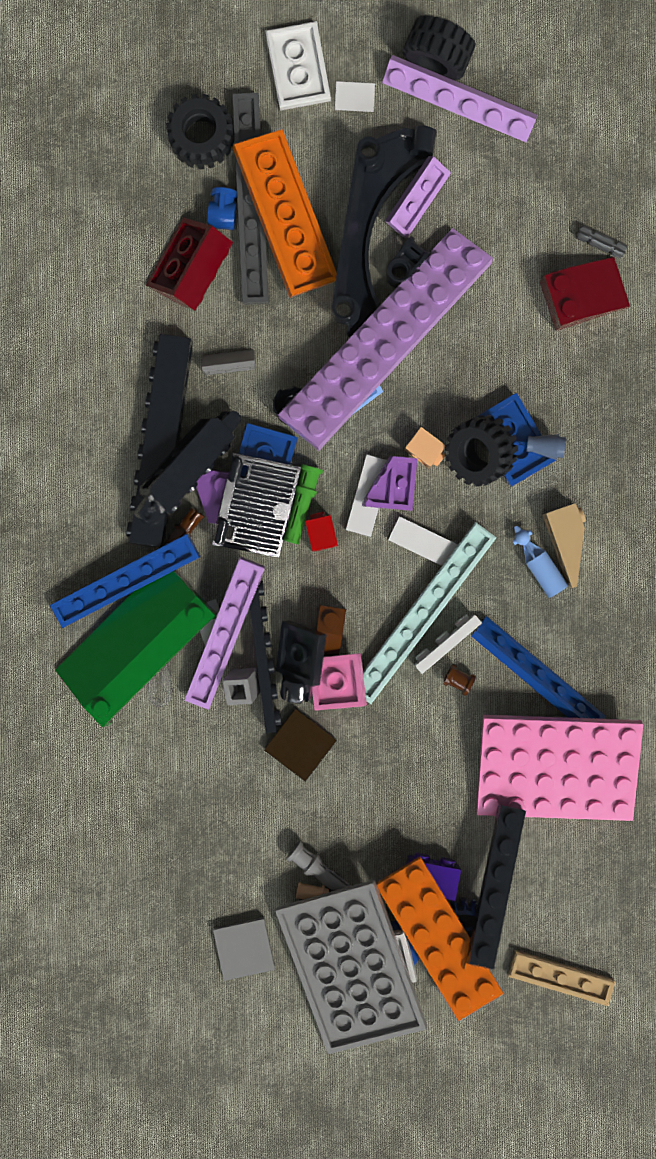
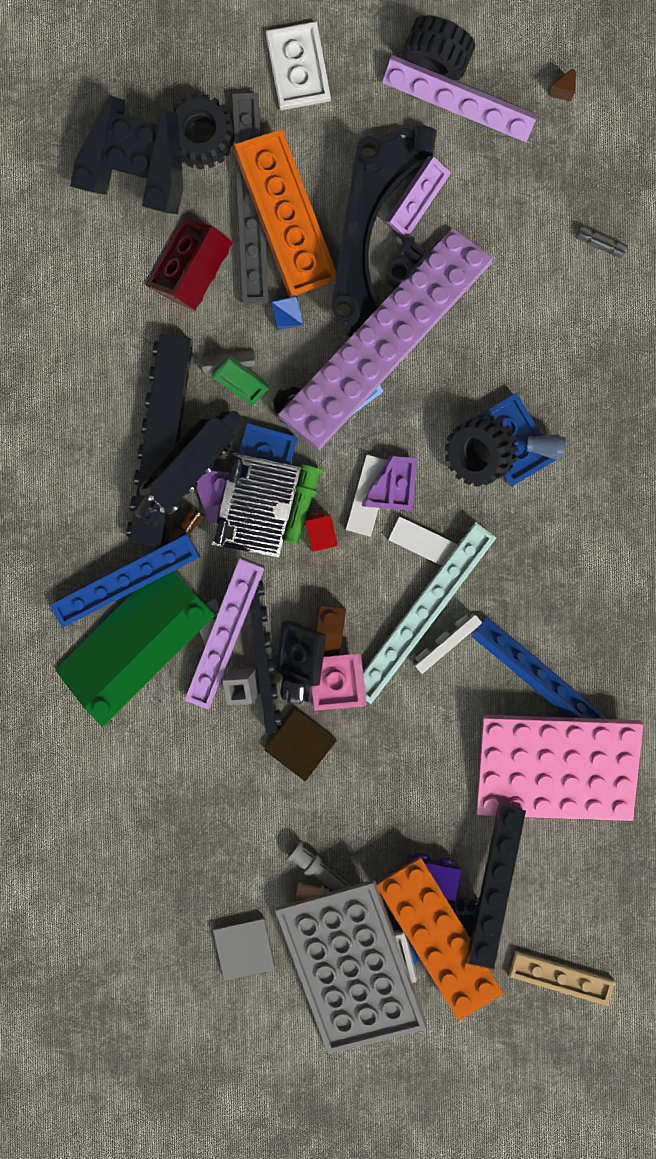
blue piece [207,187,237,230] -> none
white sticker [335,81,375,112] -> none
light nougat brick [404,427,446,469] -> none
reddish brown bush [442,664,476,696] -> none
light blue wheel [513,526,568,598] -> none
dark red slope [540,257,630,331] -> none
tan slope [542,503,586,588] -> none
none -> black wedge [70,95,184,214]
none -> green tile [212,355,269,406]
none -> blue slope [272,296,303,330]
none -> reddish brown slope [549,69,576,101]

